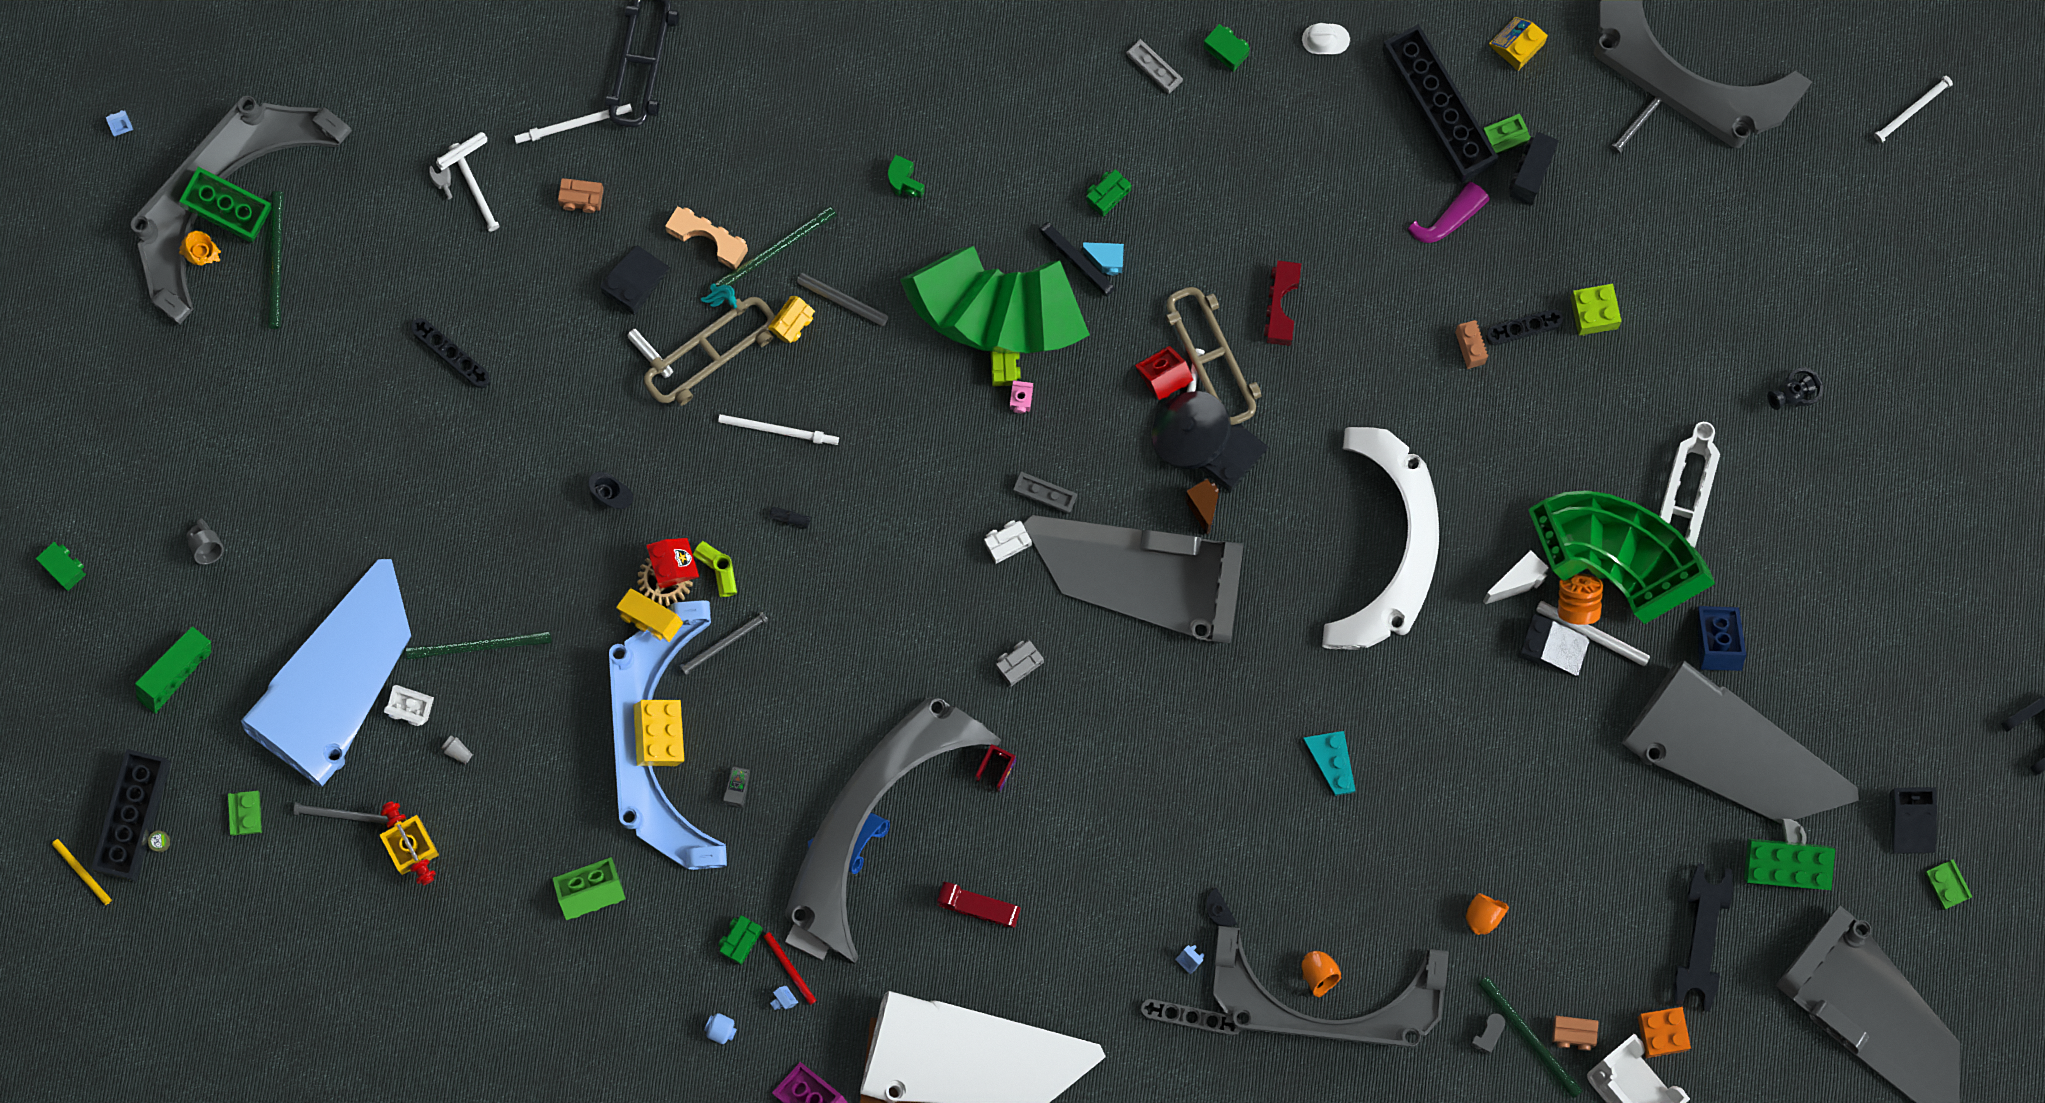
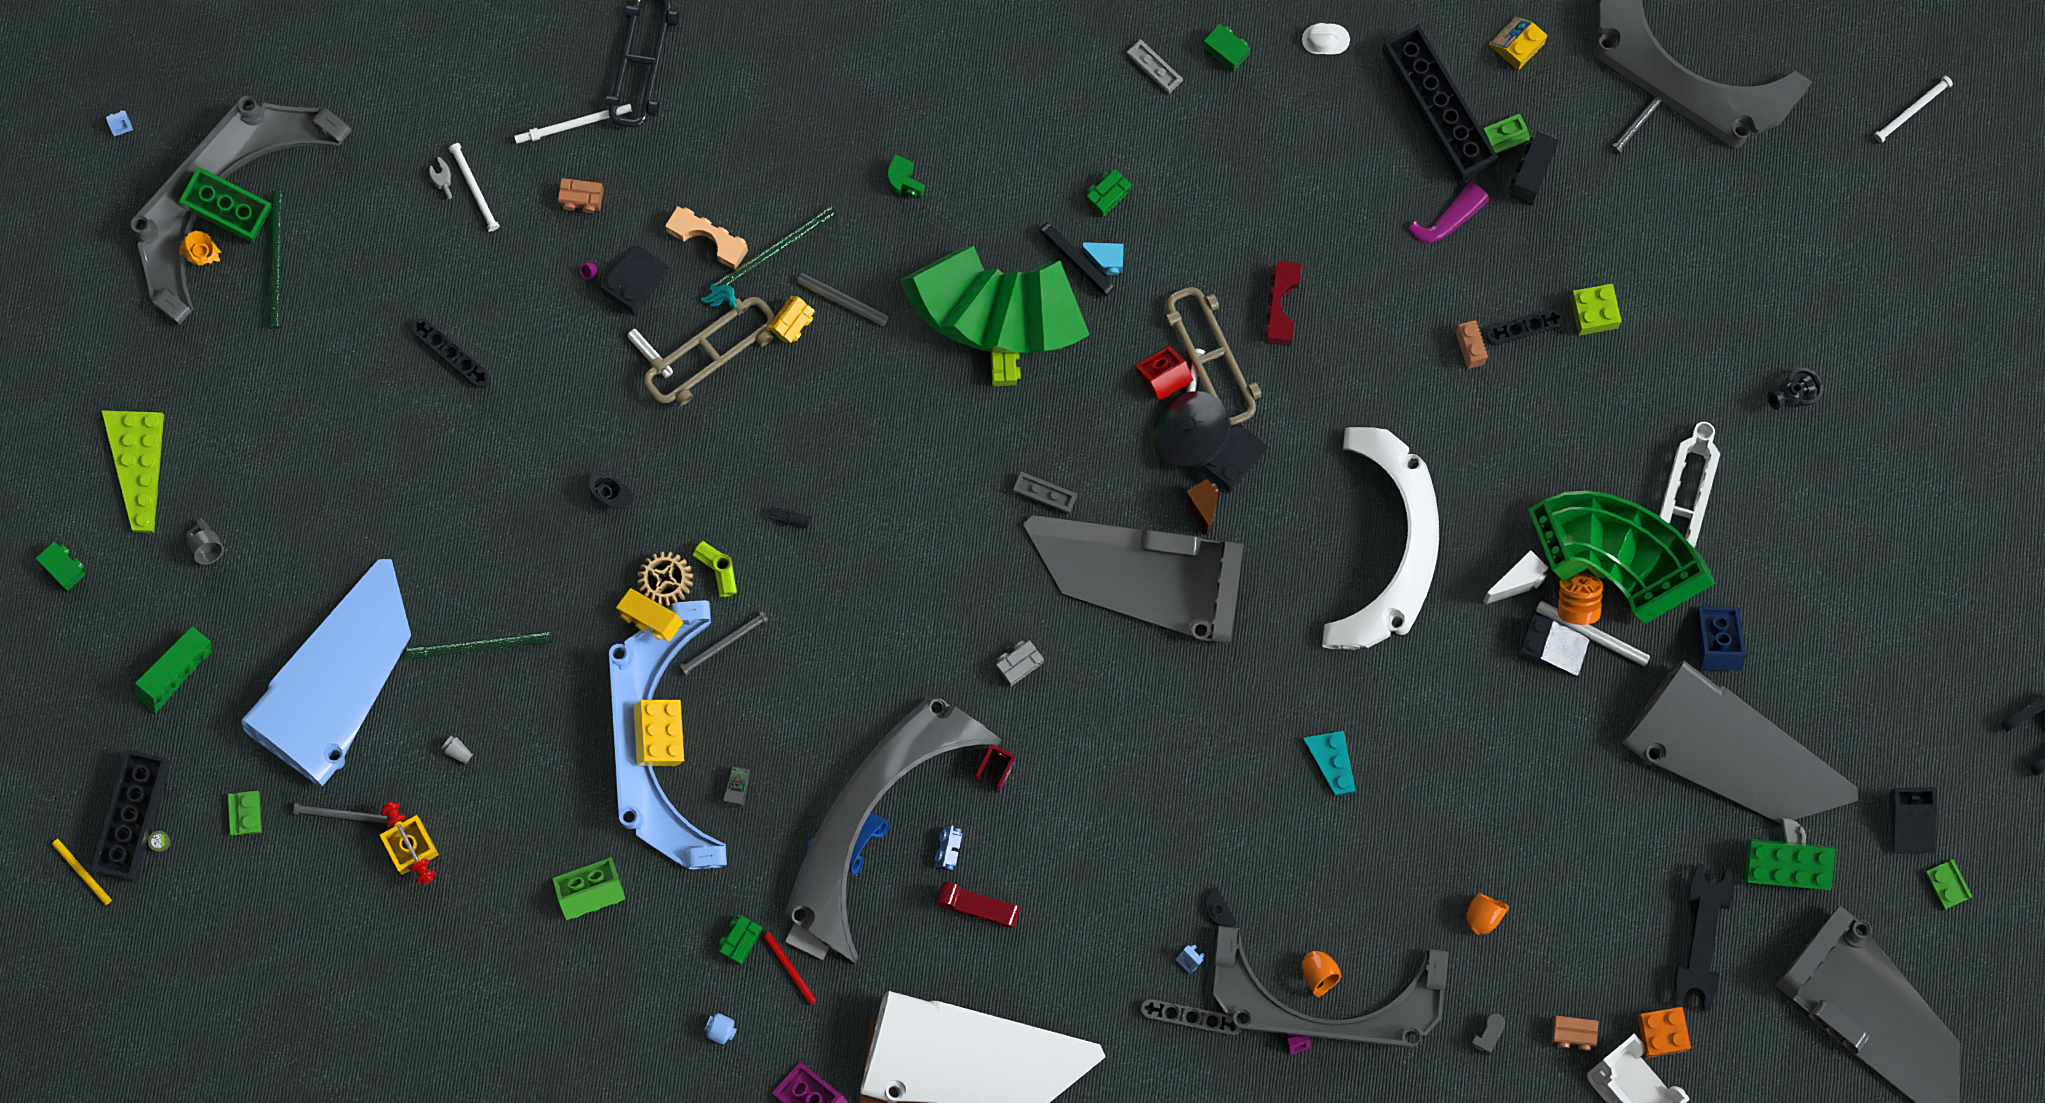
white bracket [384,685,434,726] -> none
white axle [436,132,487,170] -> none
red slope [646,538,699,589] -> none
white bar [718,414,839,445] -> none
light blue tile [770,986,798,1010] -> none
white brick [984,520,1032,564] -> none
bright pink brick [1010,381,1033,414] -> none
clear green piece [1479,976,1583,1099] -> none
none -> lime wing [102,411,164,533]
none -> magenta hinge [579,263,597,280]
none -> medium blue hinge [935,826,963,870]
none -> magenta tile [1287,1034,1311,1055]

